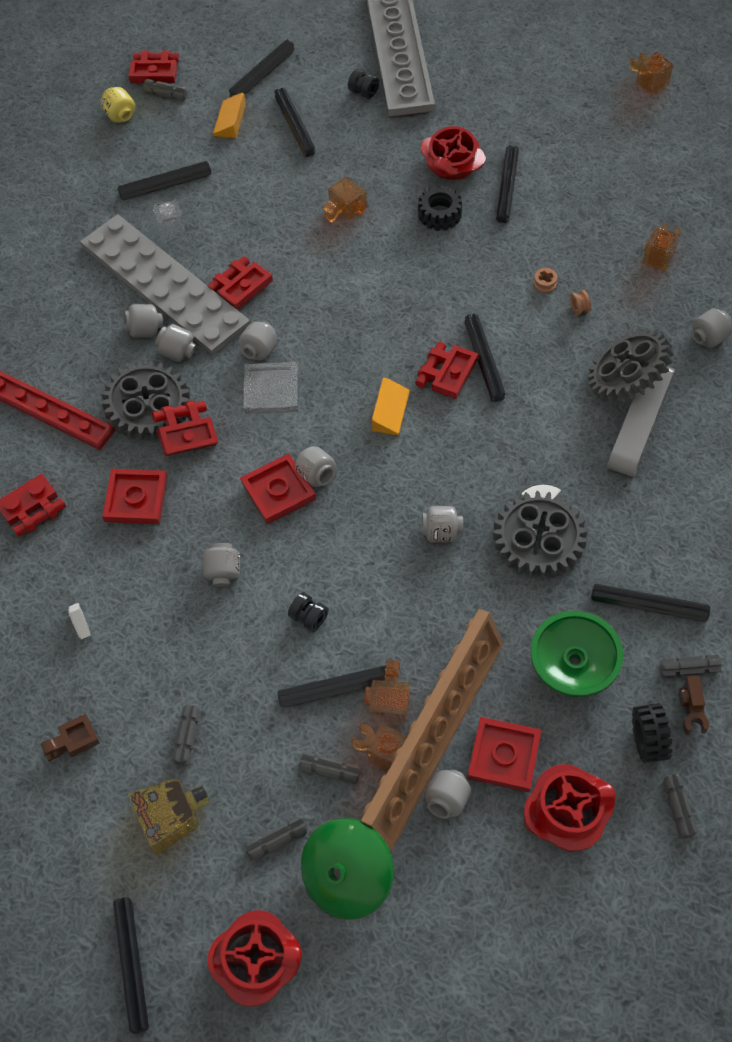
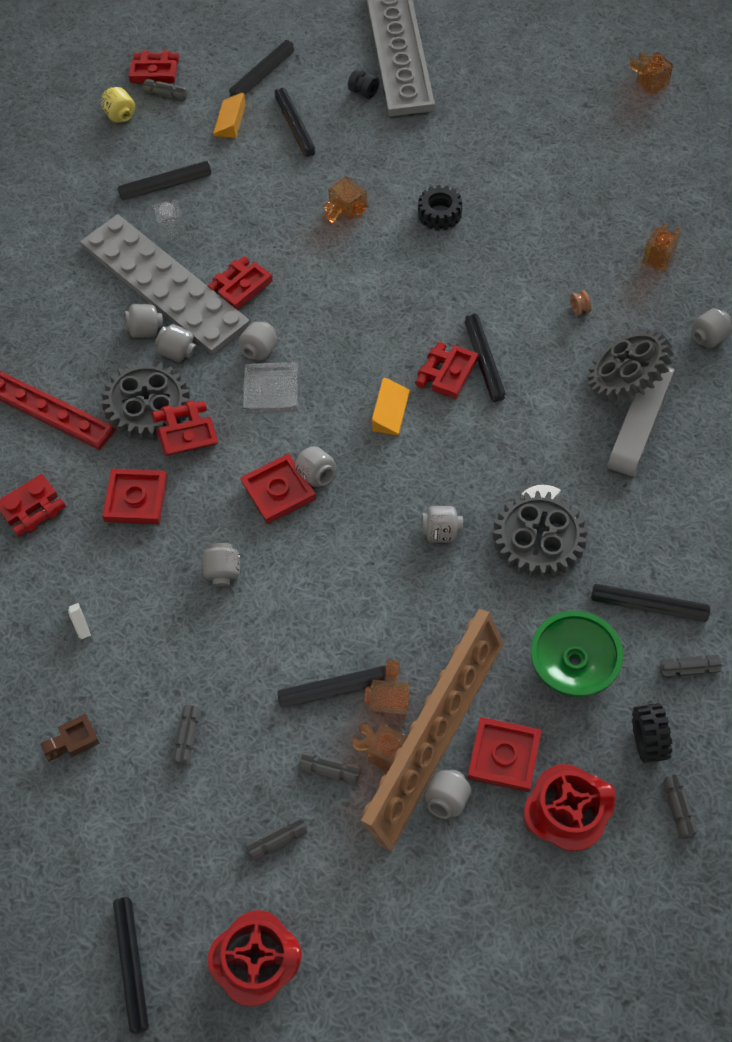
clear yellow torso [128,779,210,856] -> none
black wheel [288,592,329,632] -> none
green dish [301,818,394,920] -> none
red piece [421,126,485,180] -> none
black axle [496,145,519,223] -> none
nougat bush [534,268,558,293] -> none
reddish brown plate [679,676,709,735] -> none

